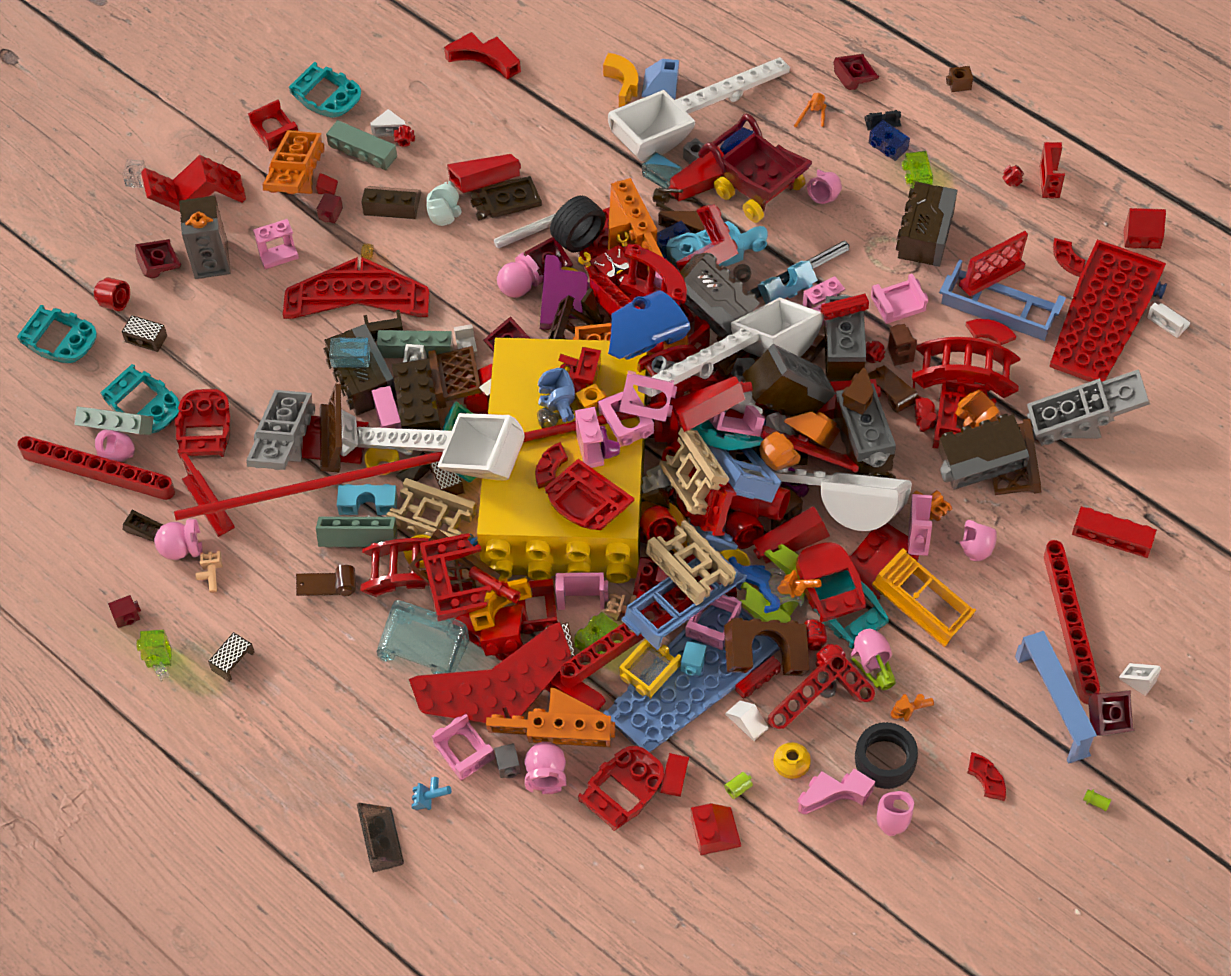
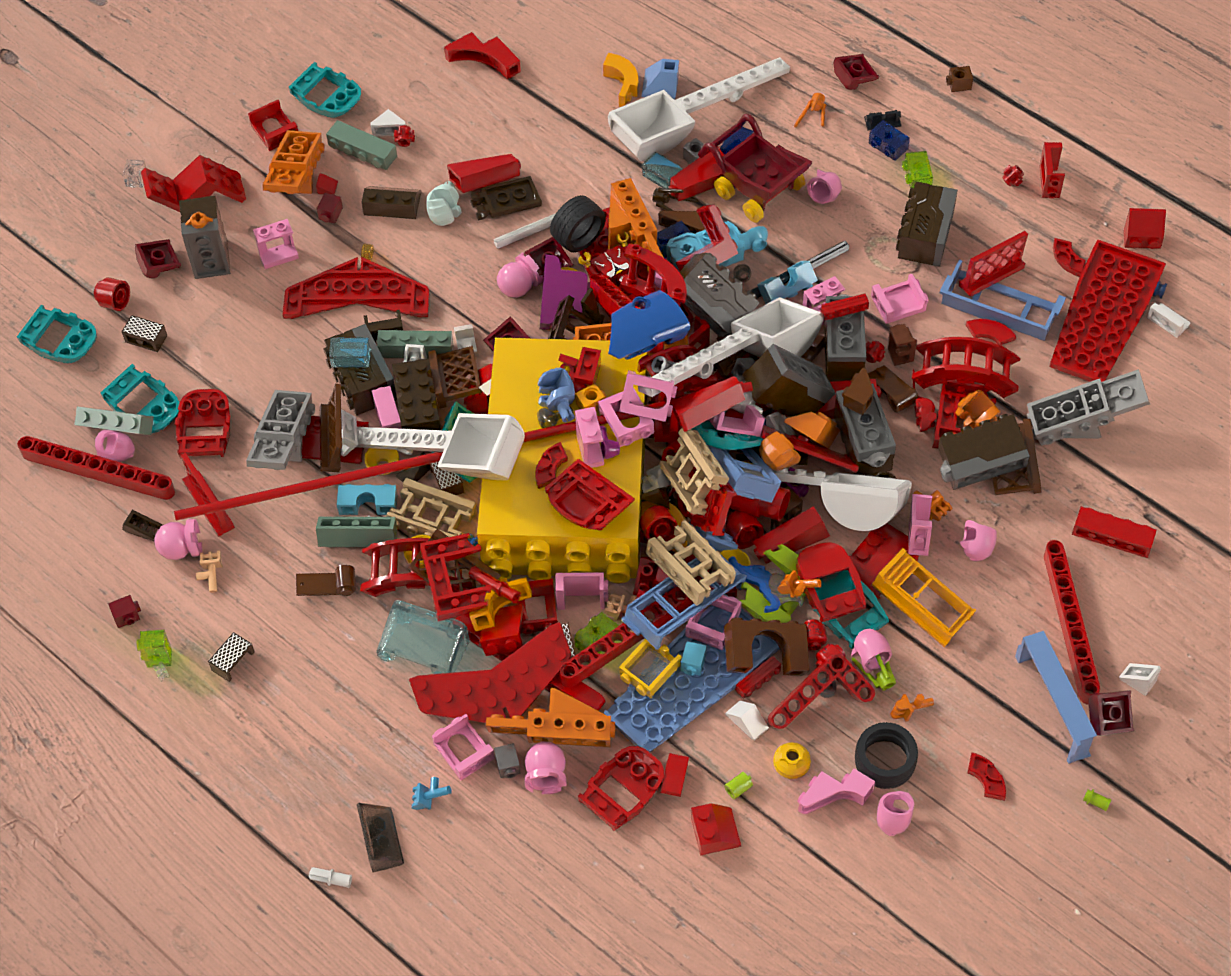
none -> white axle [309,867,352,888]

